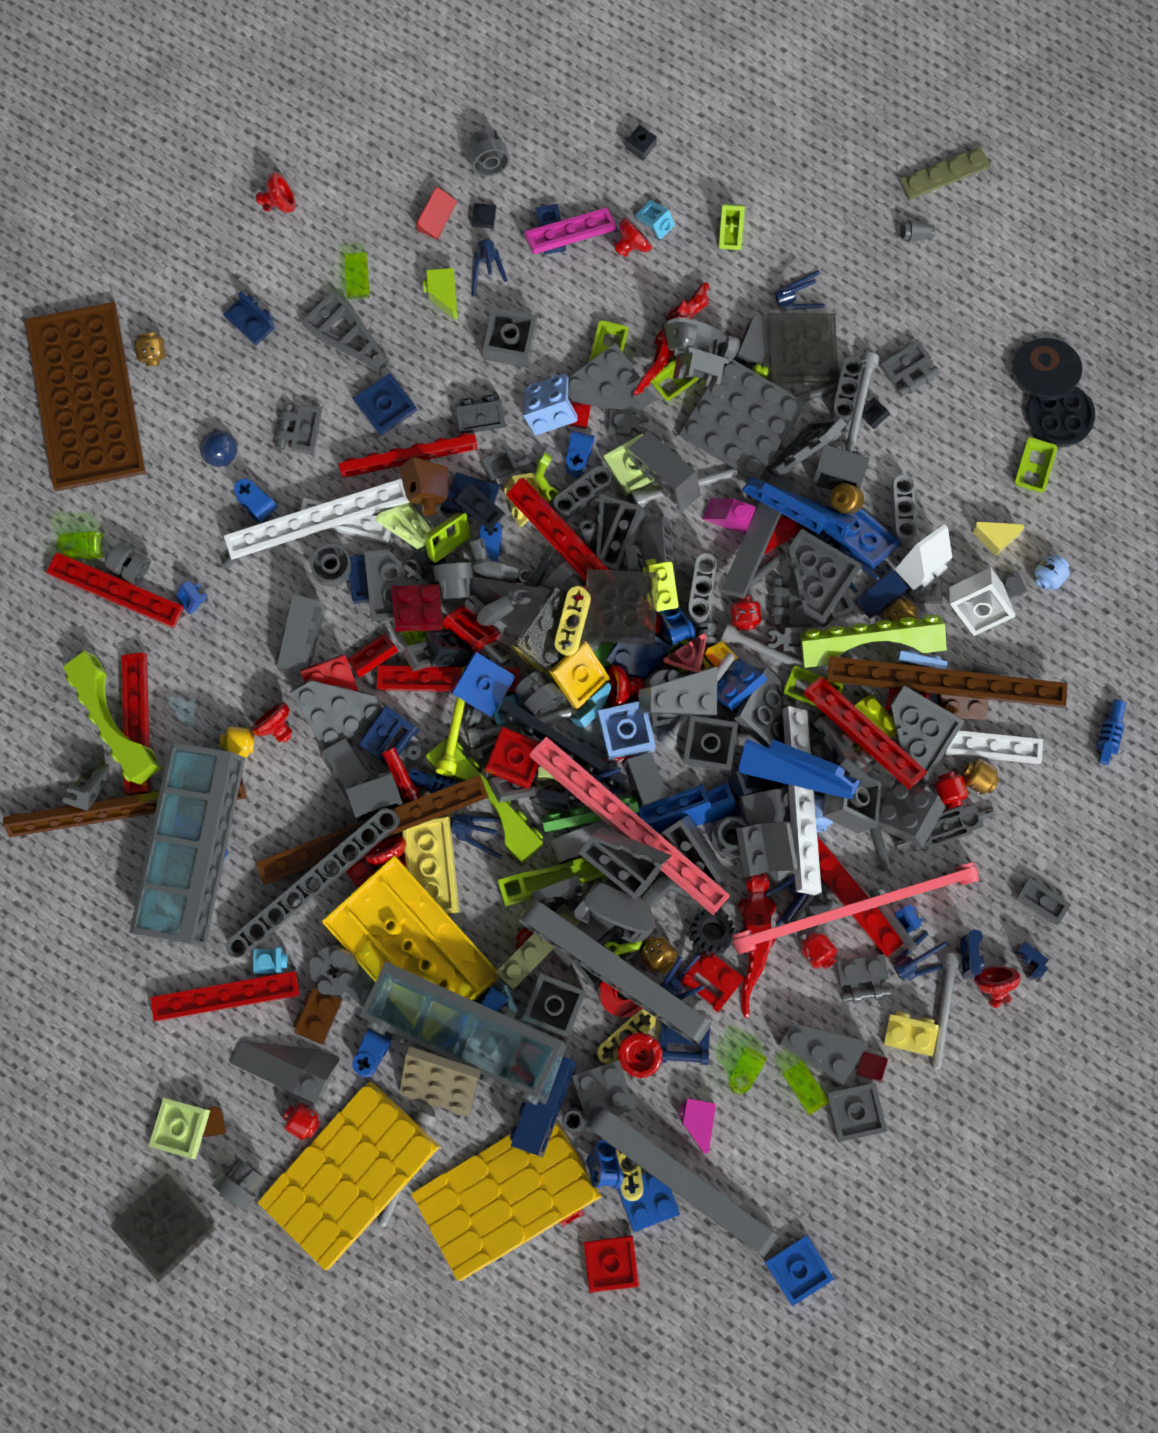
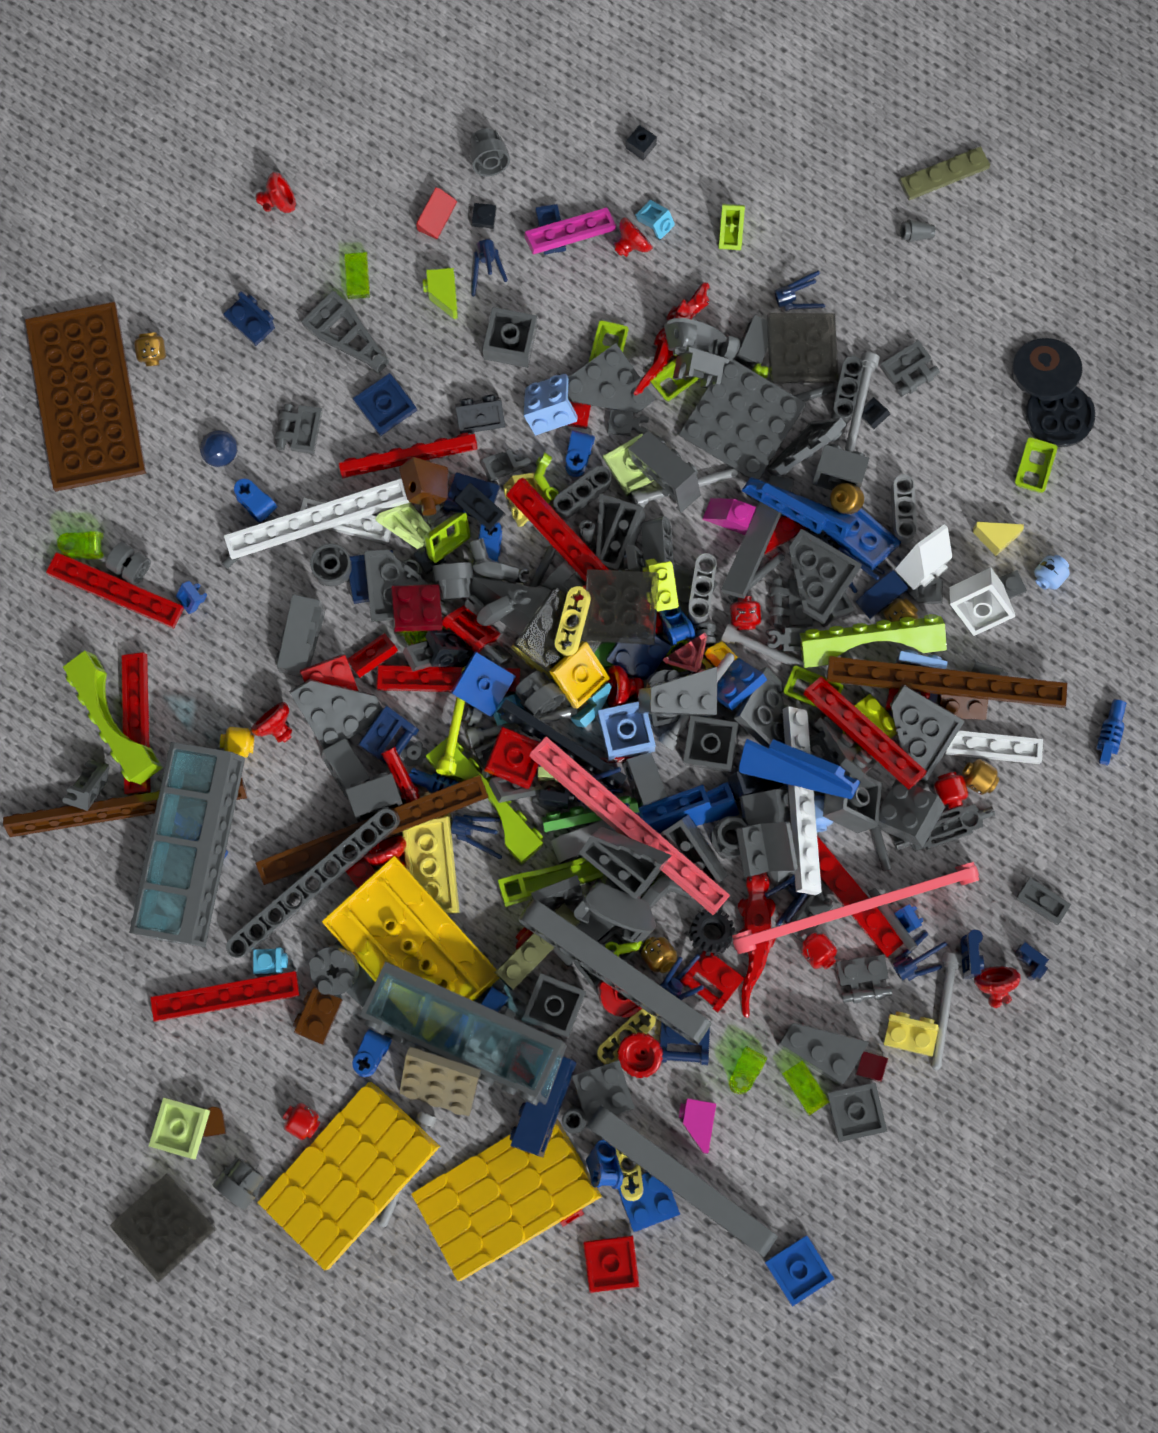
dark grey wedge [230,1041,340,1105] -> none

